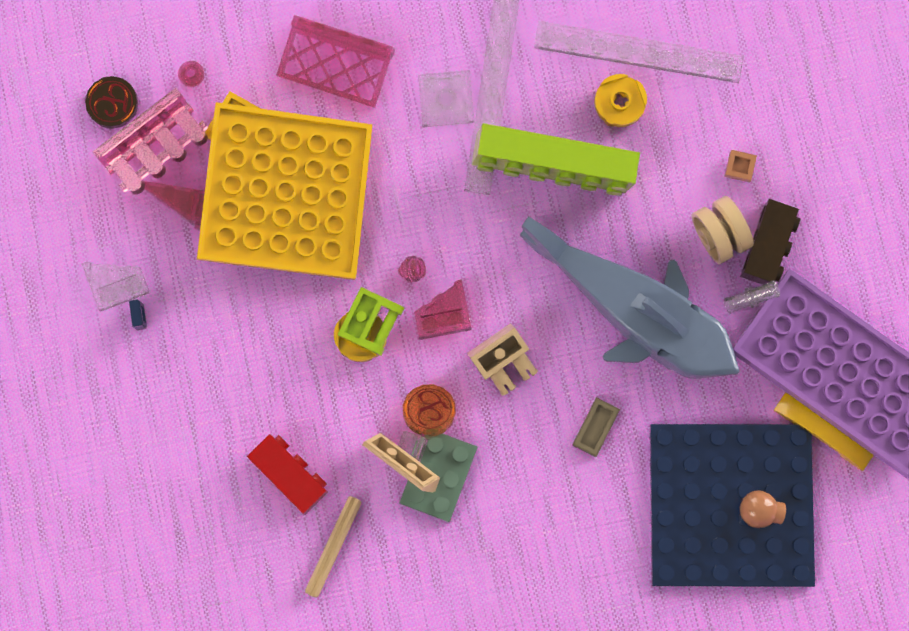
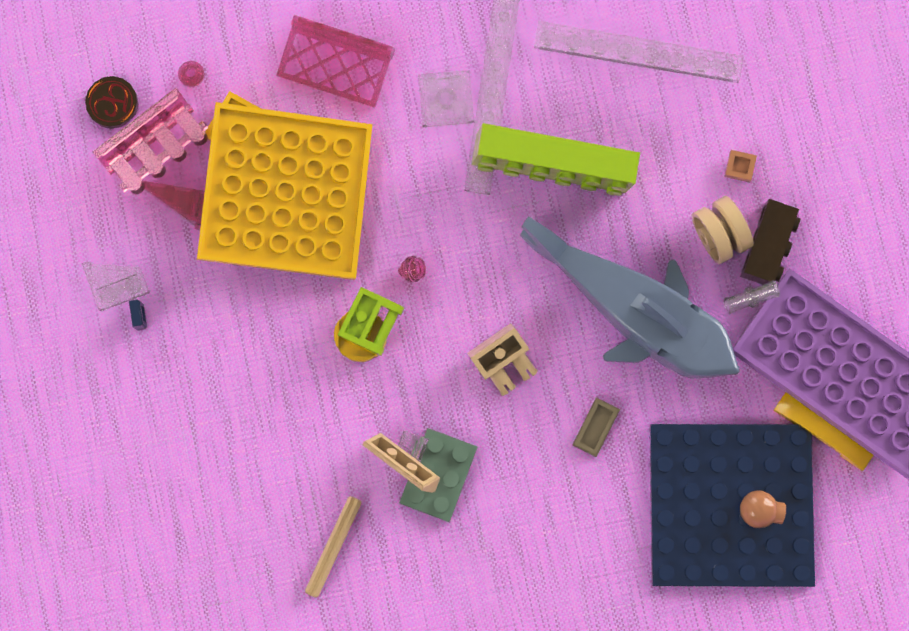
red brick [247,434,328,515] -> none
clear orange tile [403,384,456,436] -> none
clear pink wing [414,279,472,340] -> none
yellow plate [594,74,647,127] -> none

